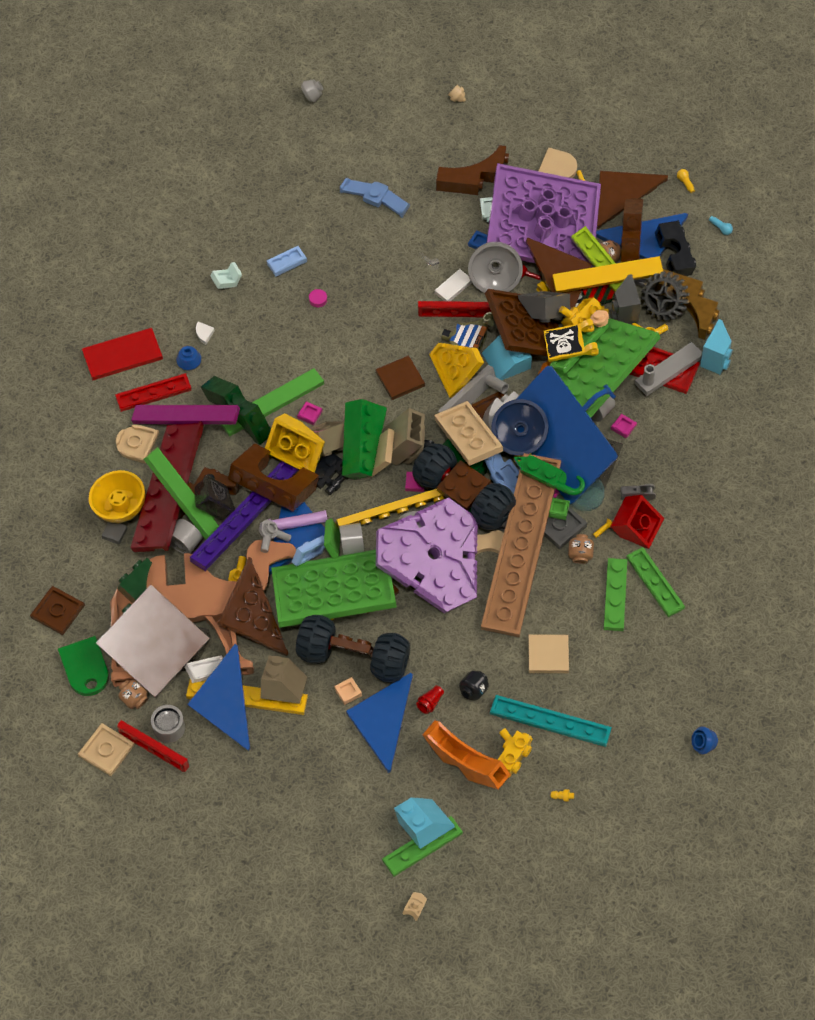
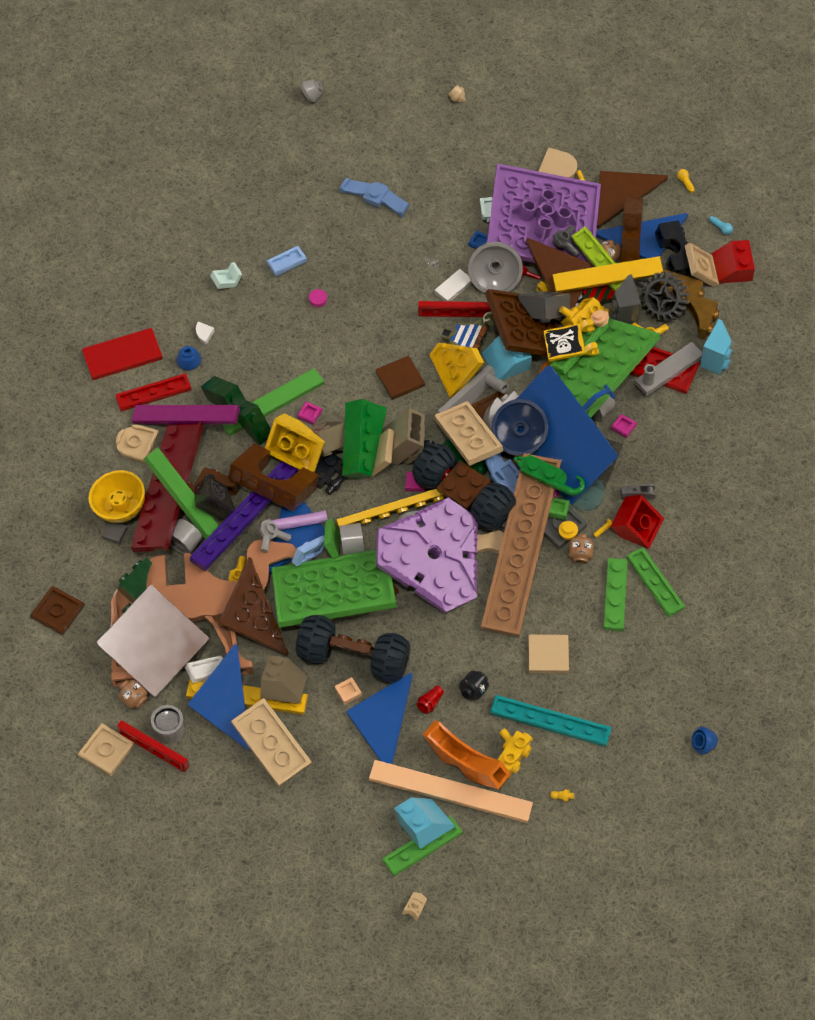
green tile [58,636,109,696] -> none
reddish brown arch [436,145,509,195] -> none
none -> tan plate [231,698,312,787]
none -> light nougat tile [369,760,533,823]
none -> dark grey piece [552,225,580,257]
none -> yellow plate [559,521,578,540]
none -> tan tile [685,243,719,287]
none -> red slope [711,240,755,284]

